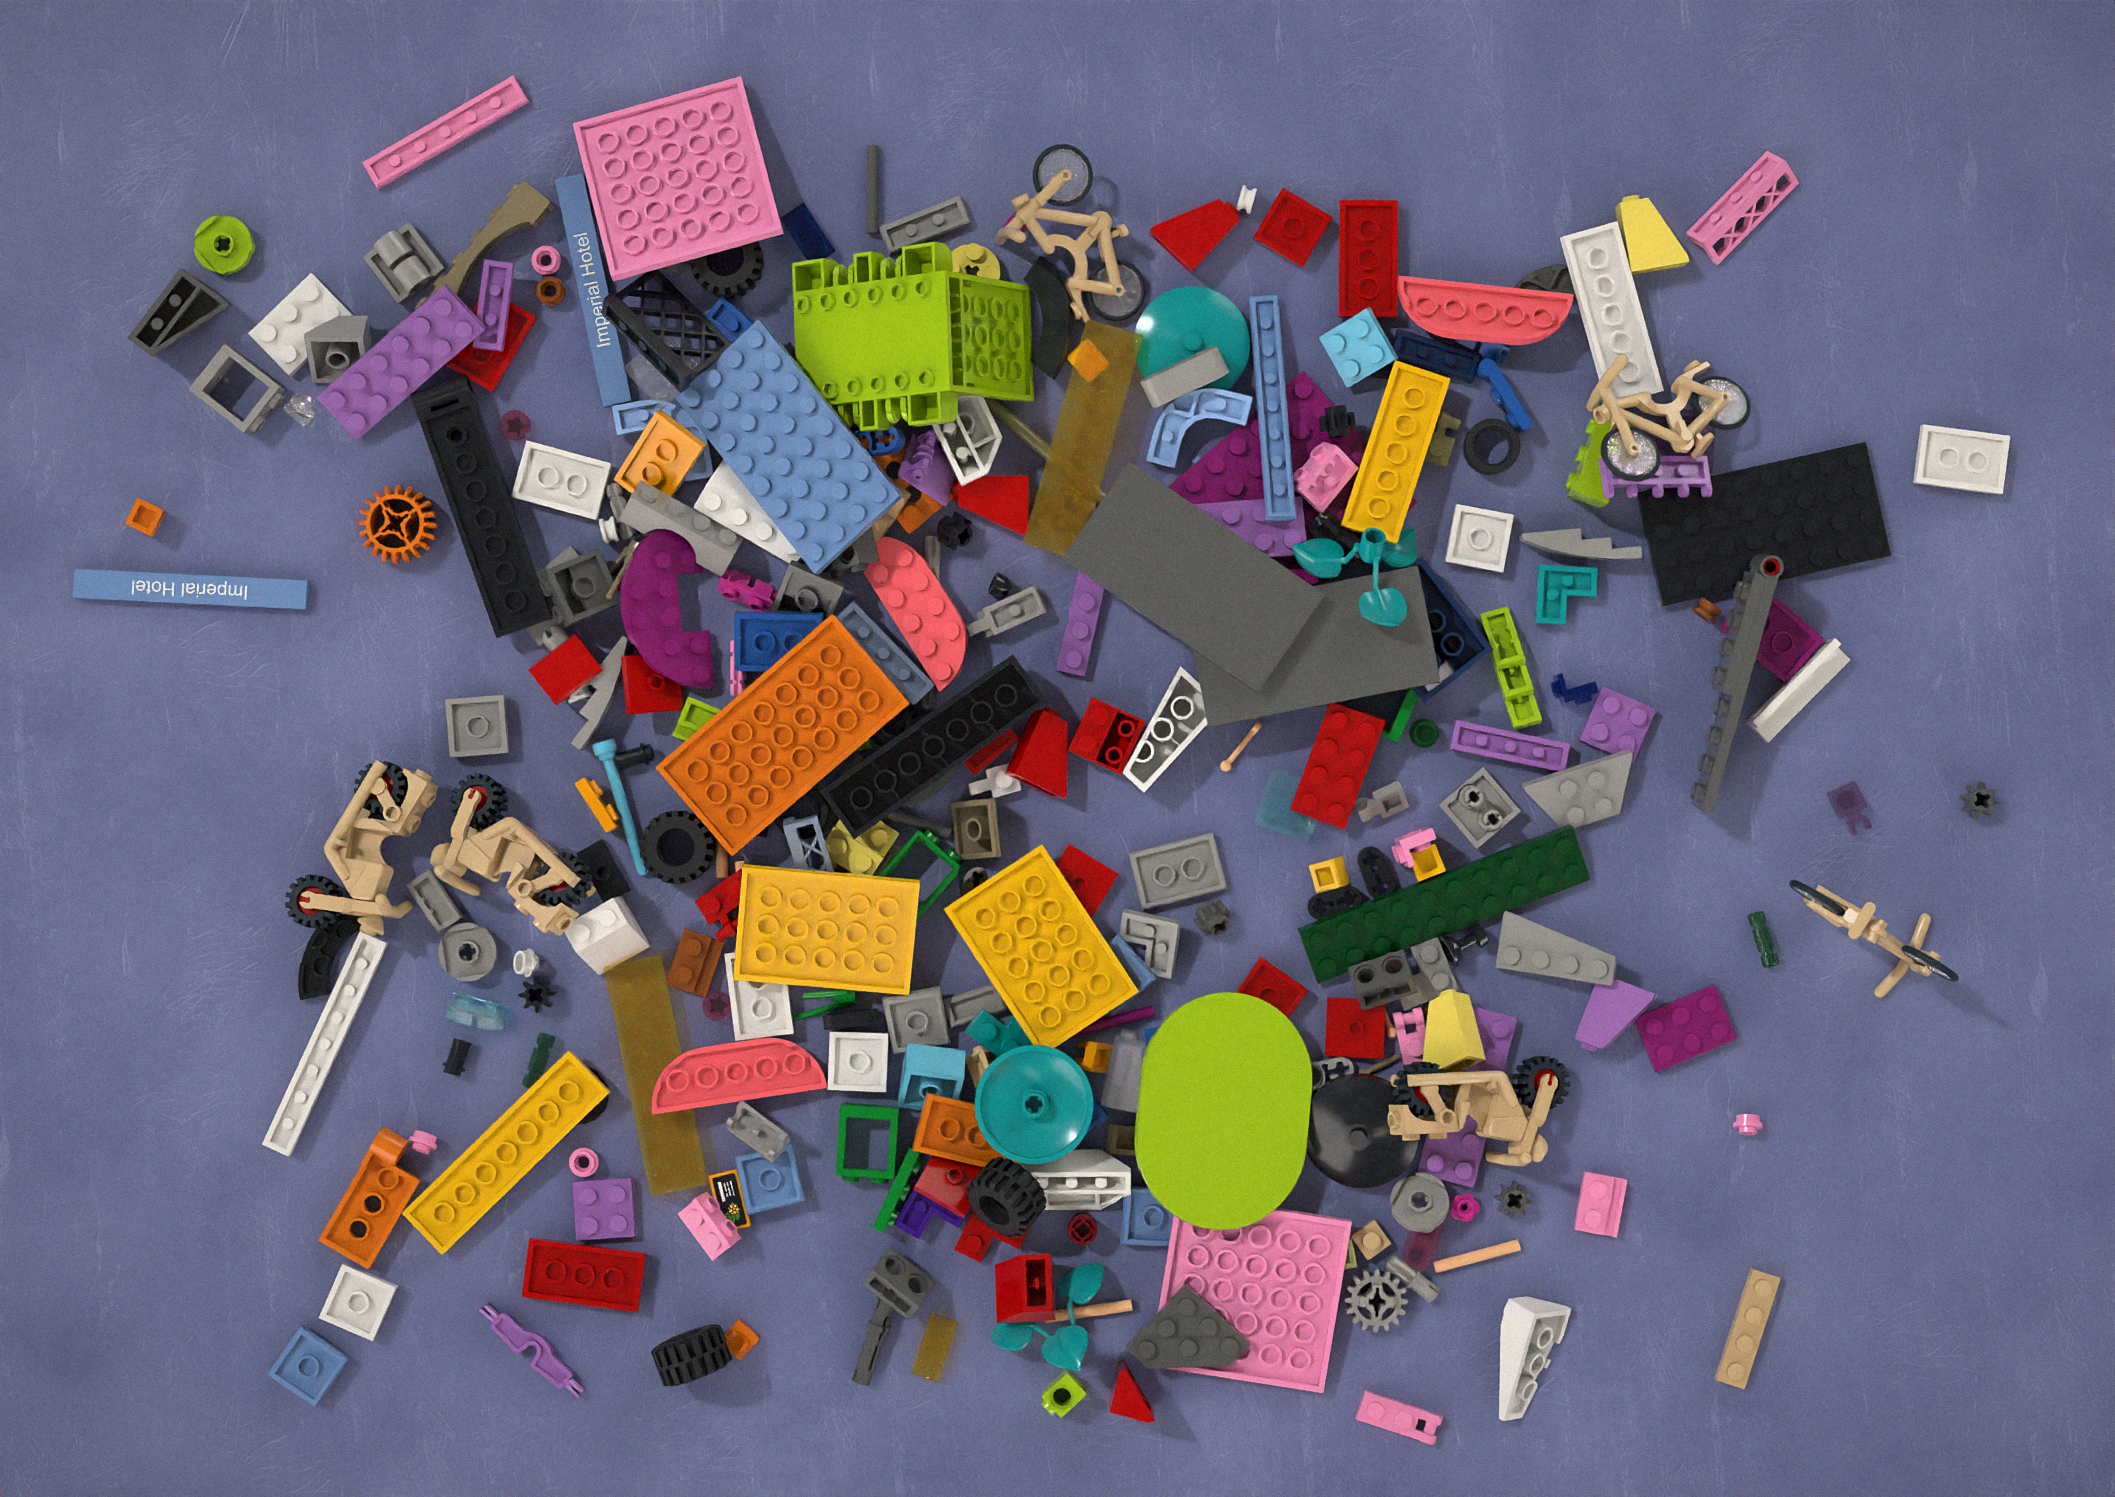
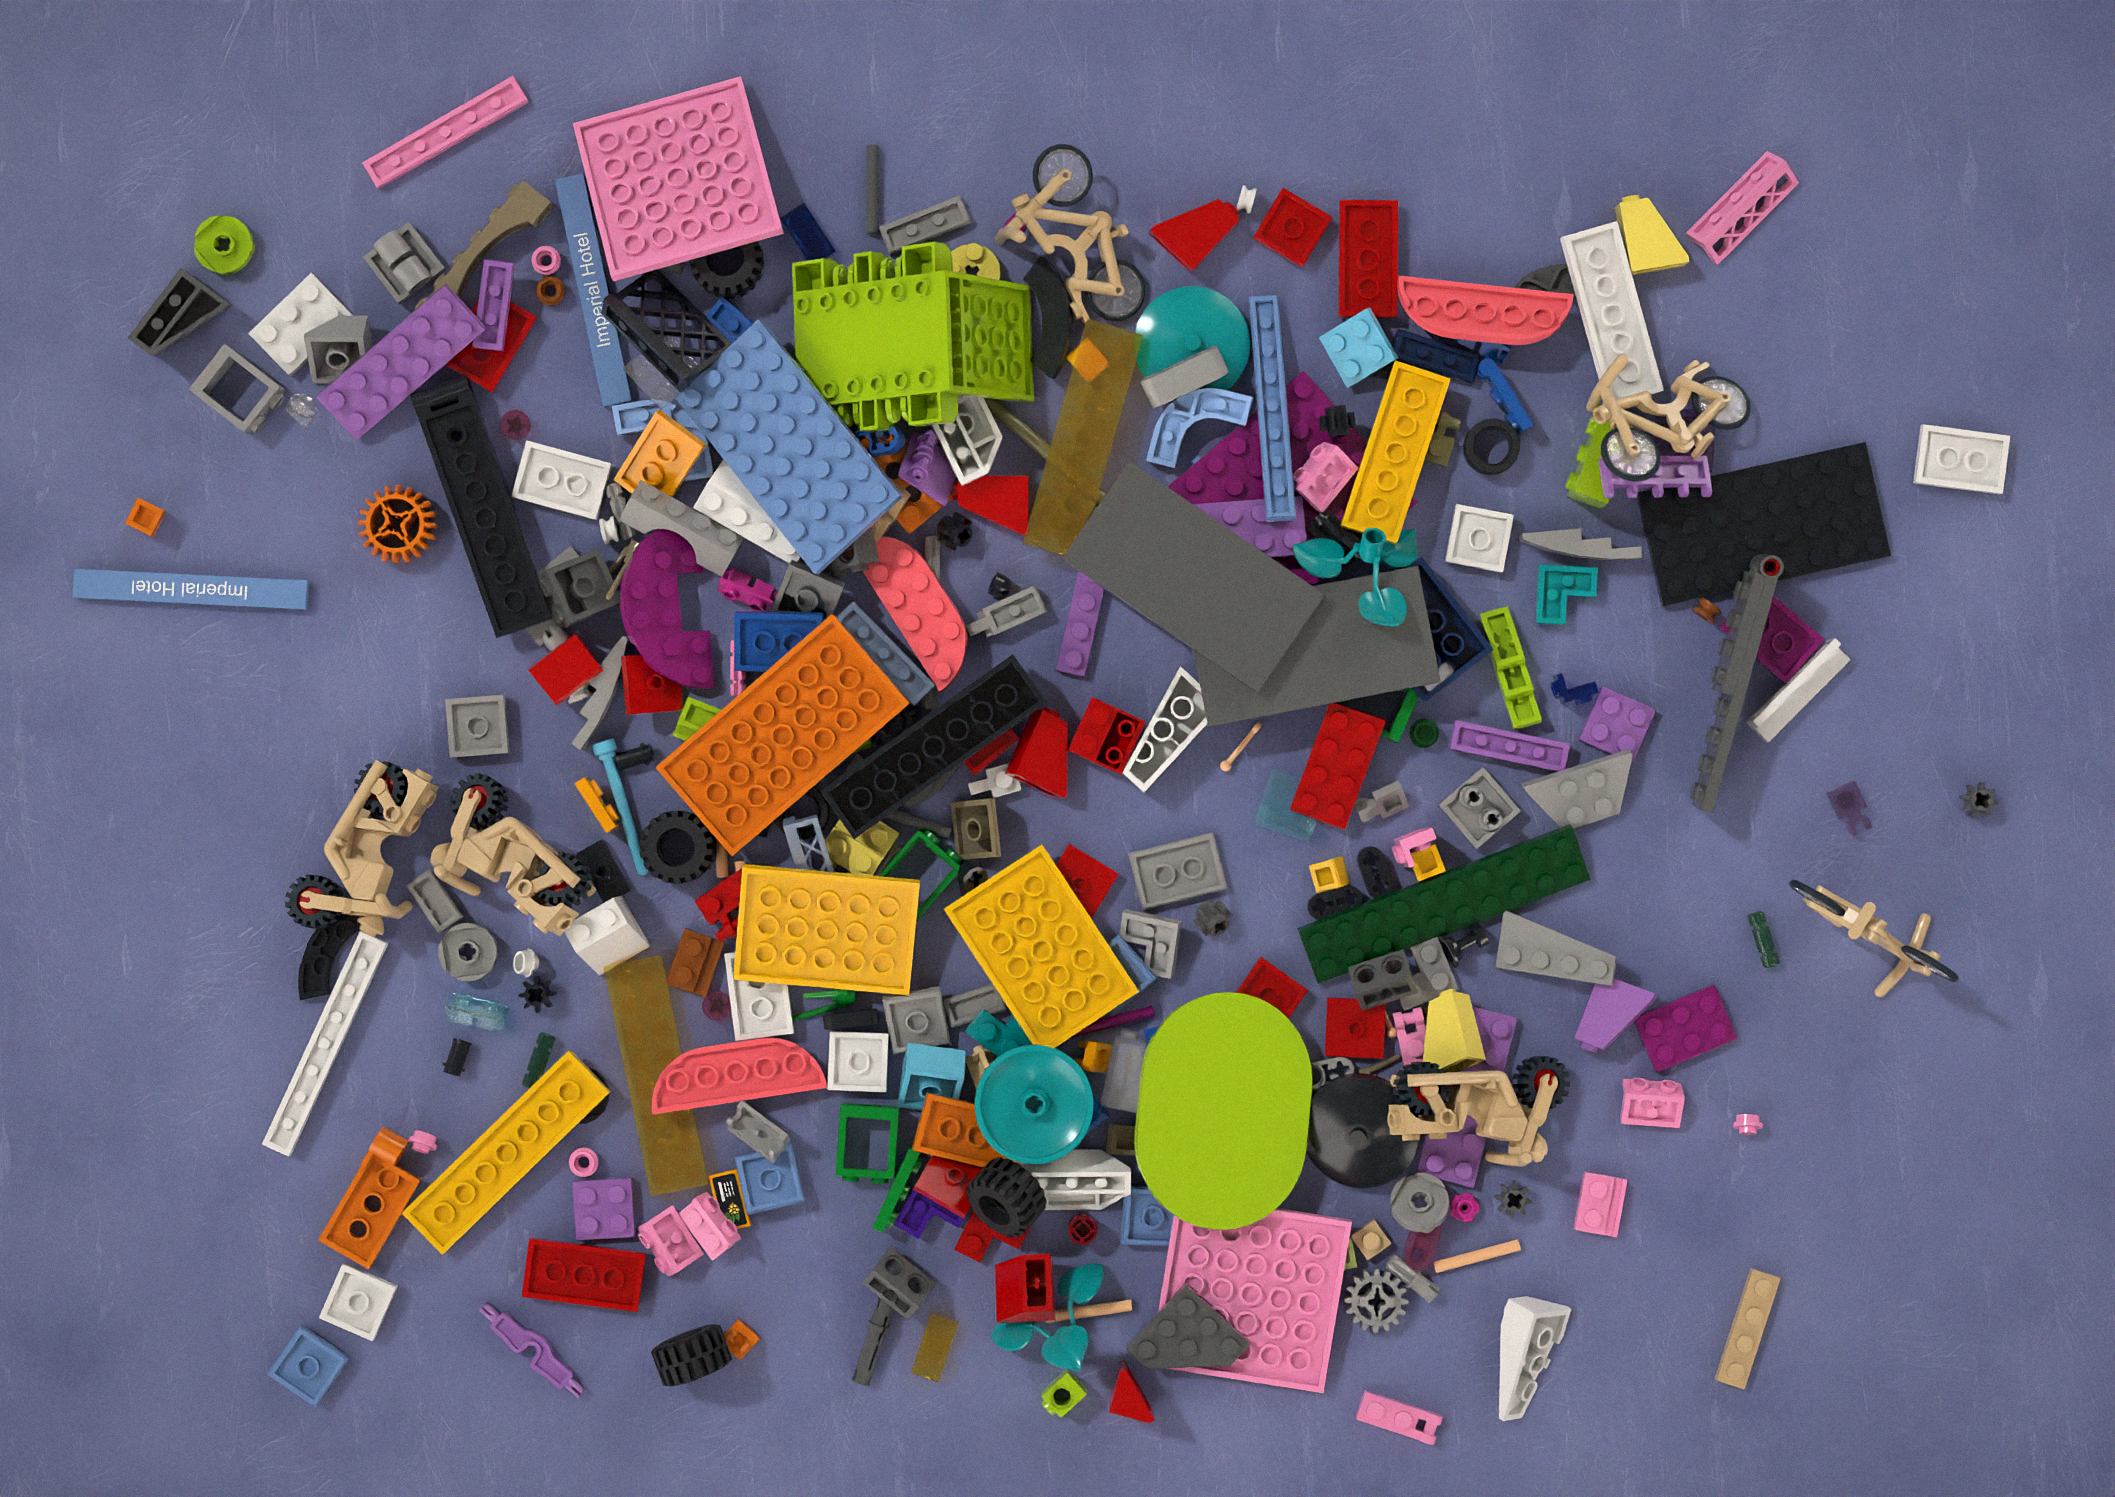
none -> bright pink bracket [637,1205,704,1277]
none -> bright pink bracket [1620,1078,1685,1128]

